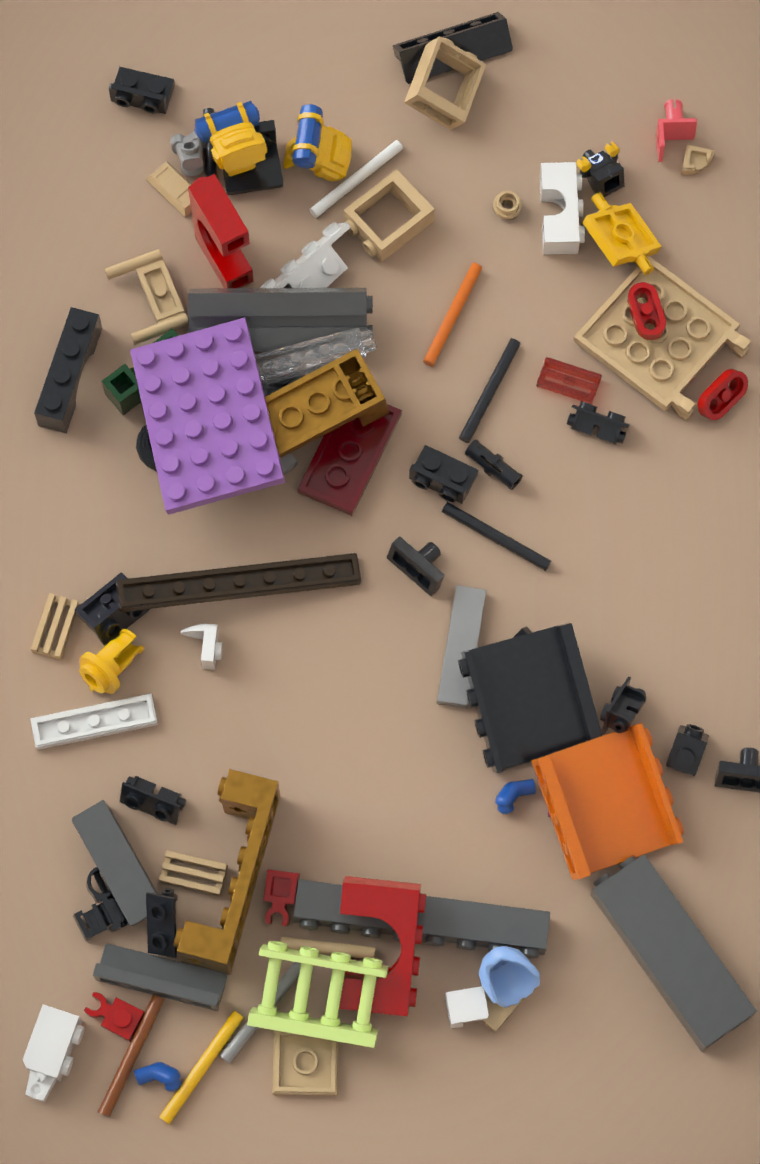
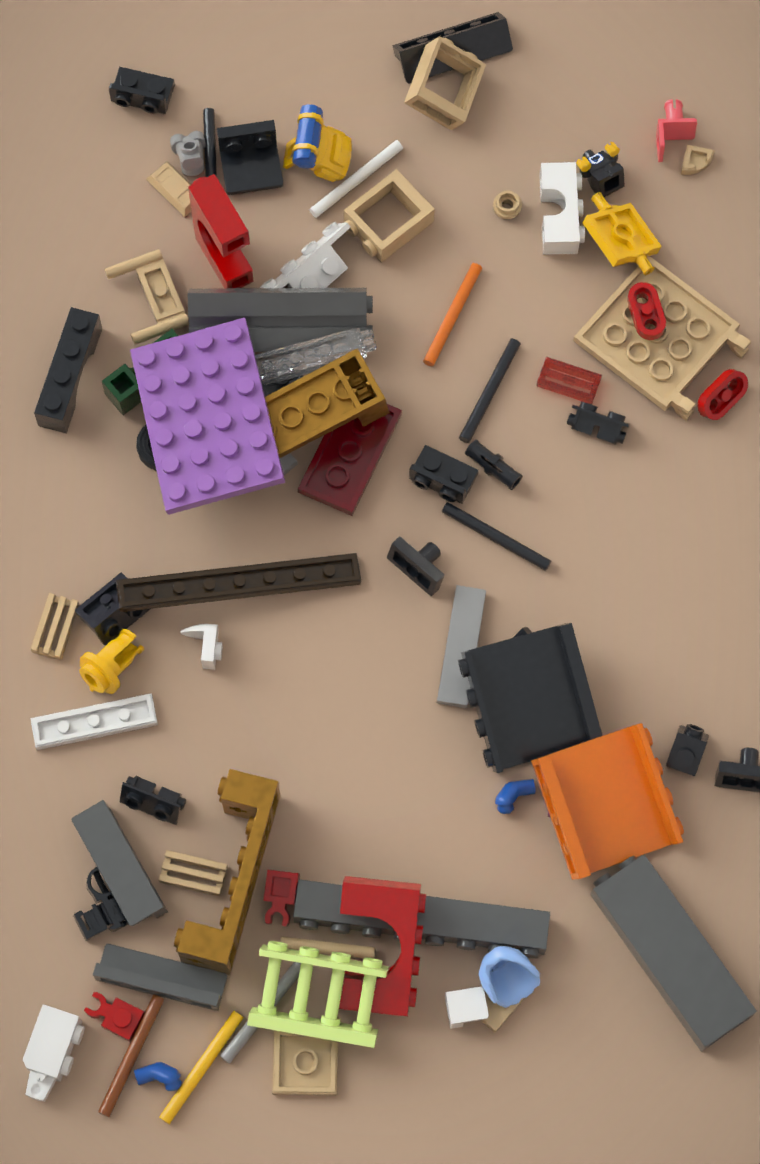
black hinge [146,888,178,958] -> none
yellow piece [194,100,267,176] -> none
black hinge [600,676,646,735] -> none

